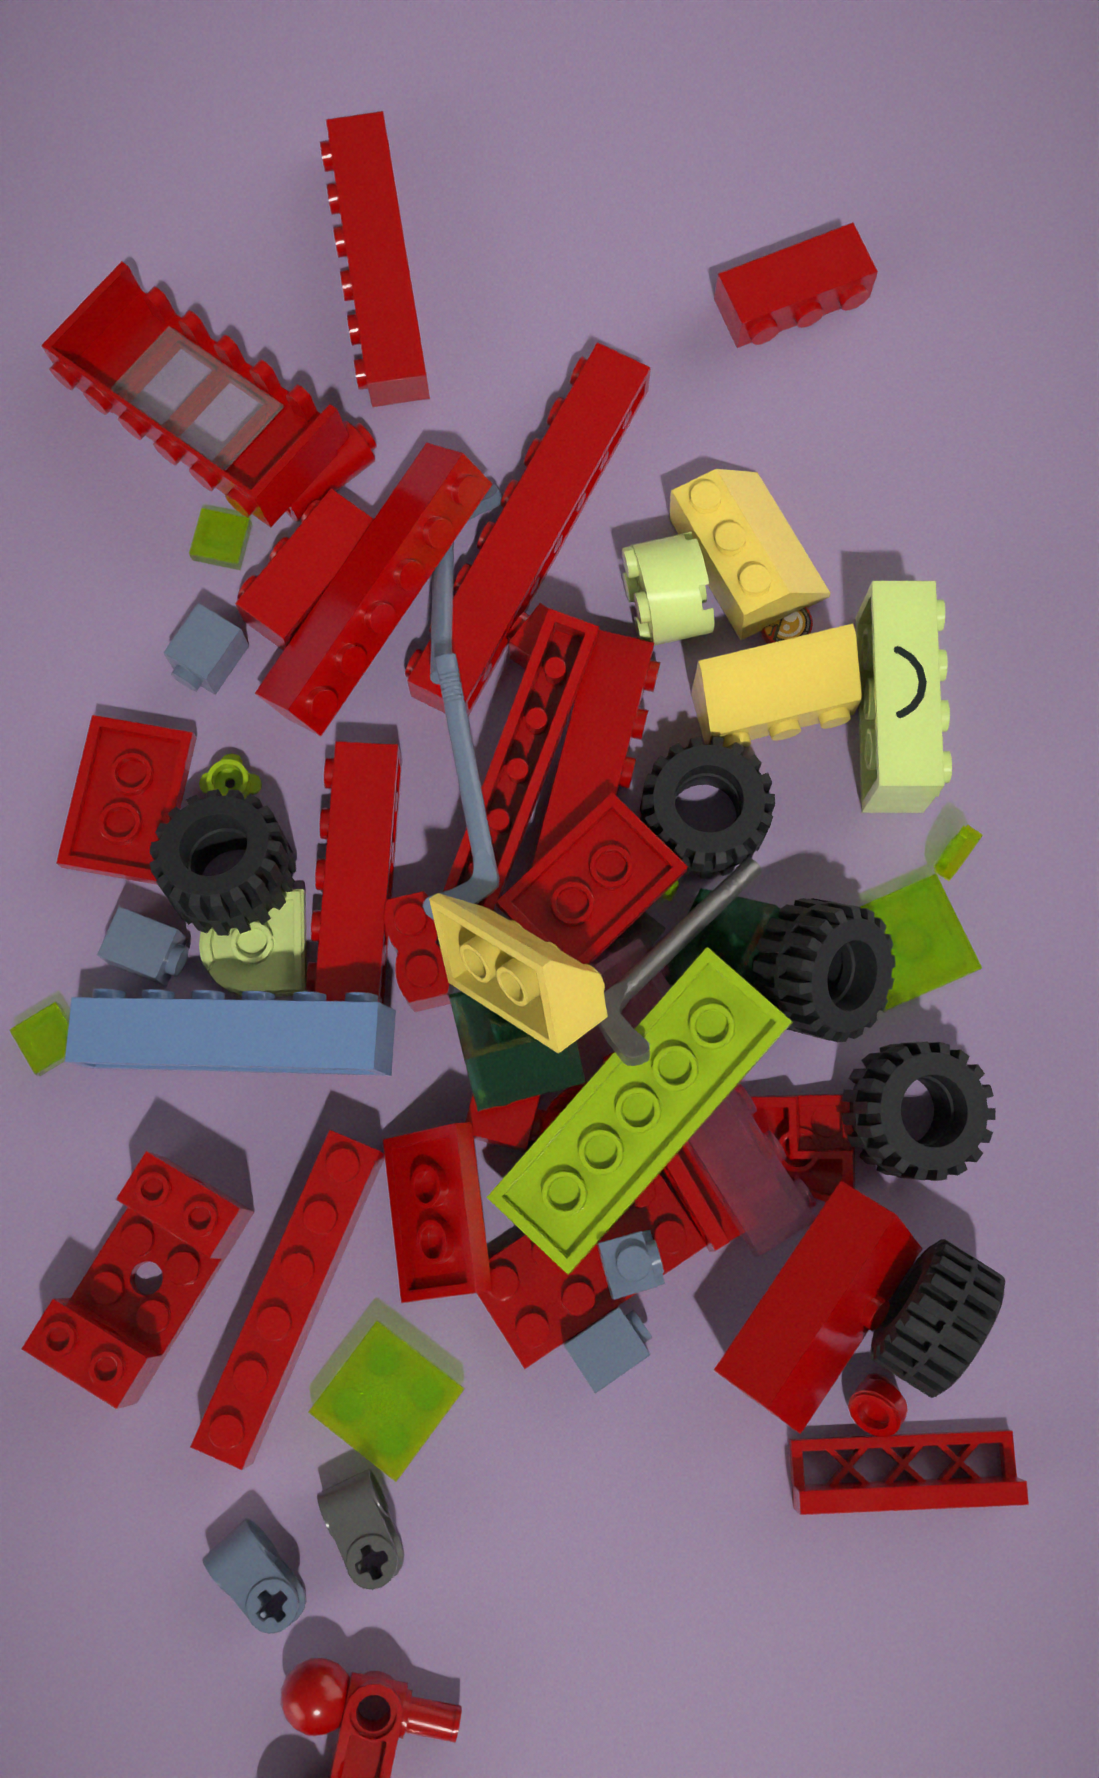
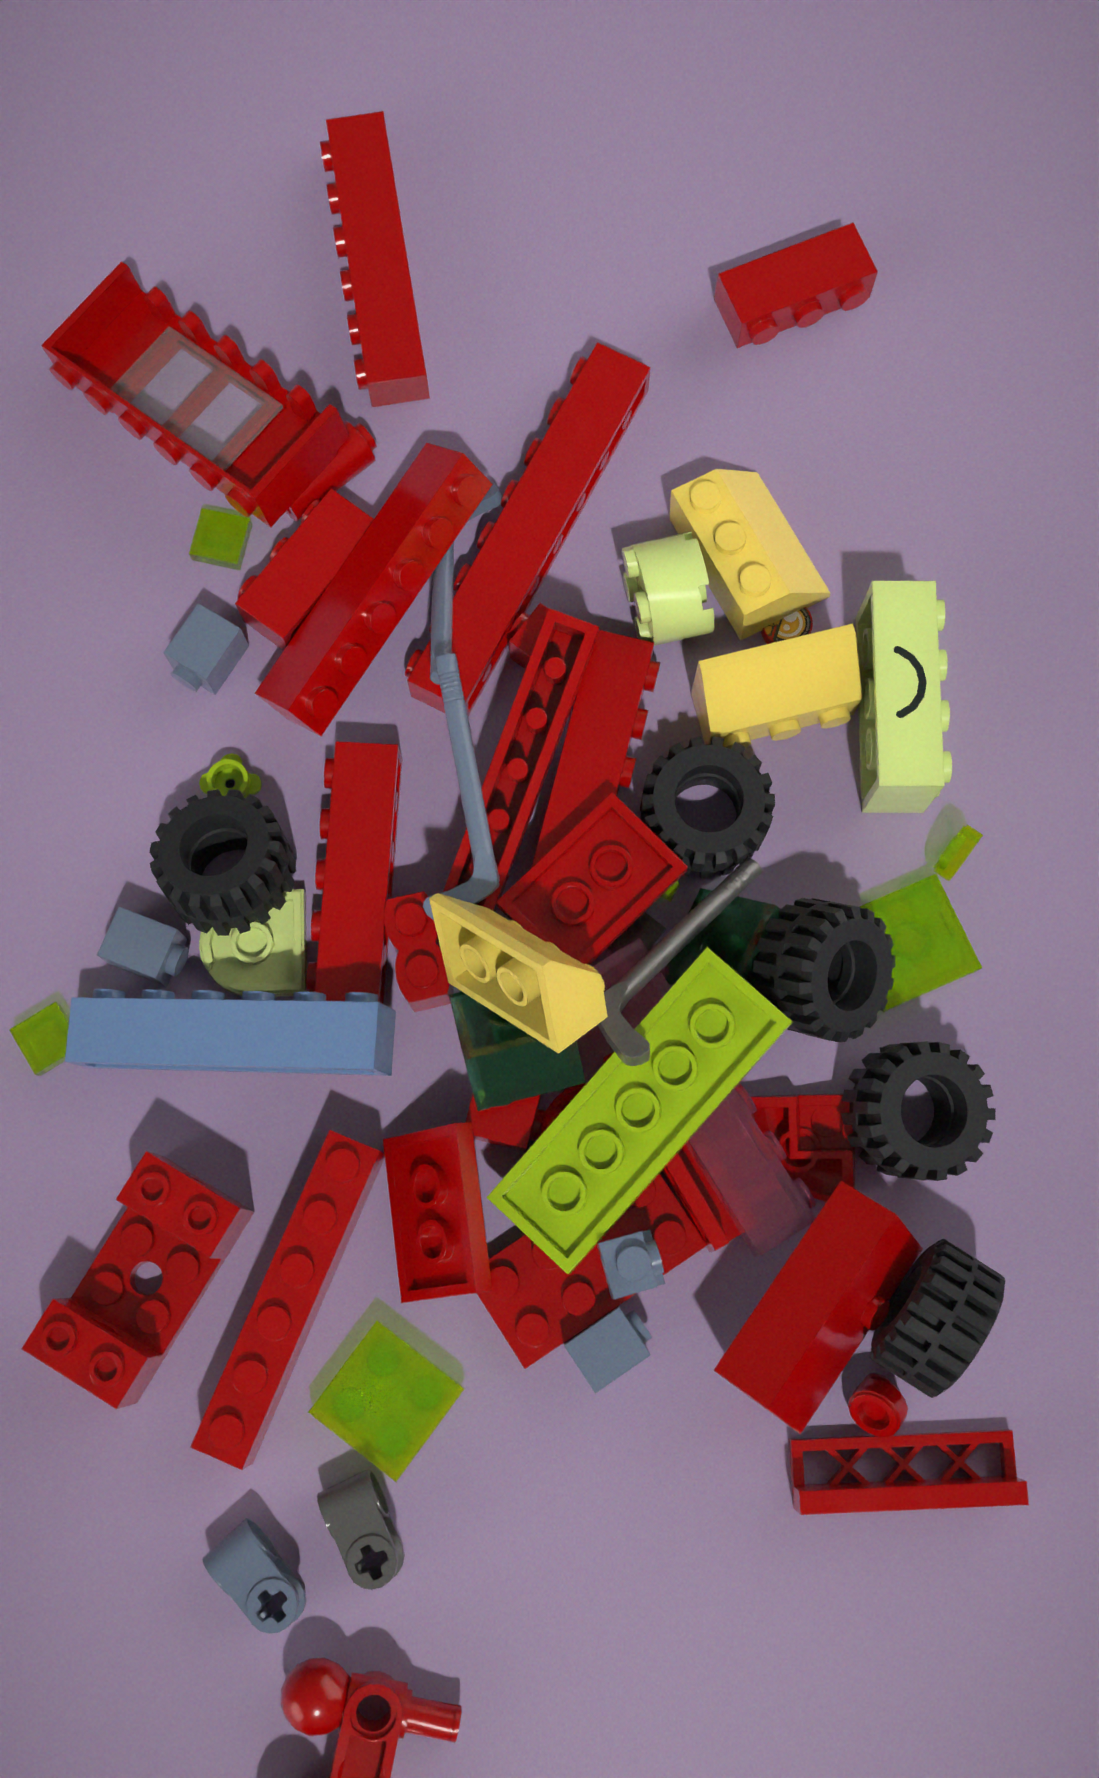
red plate [56,715,197,885] -> none

